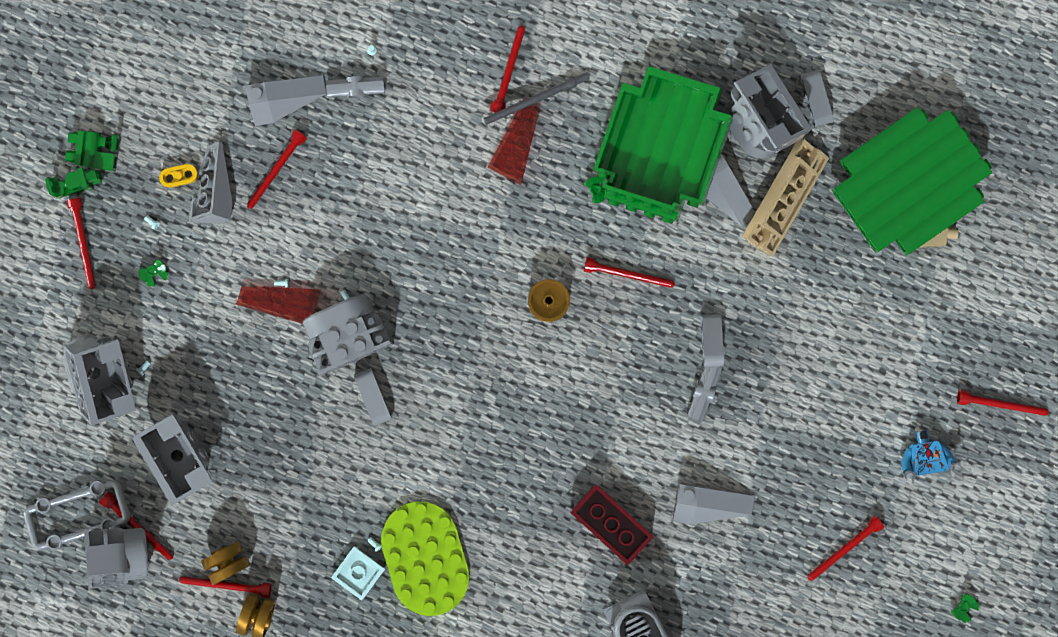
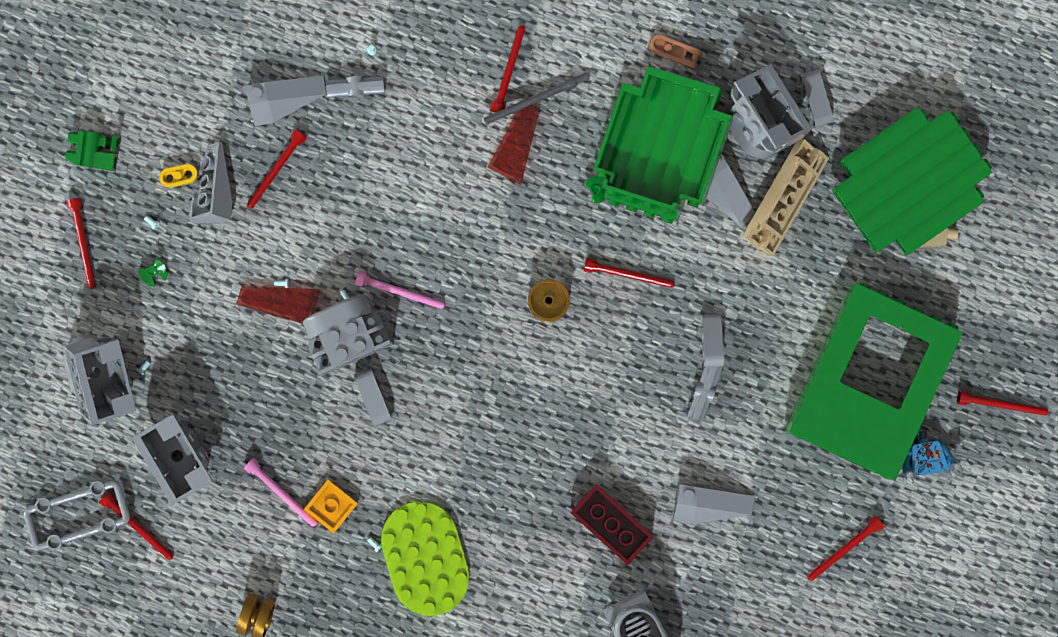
green hips [45,167,102,199] -> none
light grey brick [84,526,148,589] -> none
red piece [179,576,272,598] -> none
pearl gold wheel [200,541,251,585] -> none
light aqua plate [331,546,385,600] -> none
green piece [951,593,979,623] -> none
none -> bright pink piece [243,457,317,527]
none -> light orange plate [304,479,358,534]
none -> bright pink piece [355,270,445,309]
none -> nougat plate [649,35,703,70]
none -> green panel [784,282,963,481]

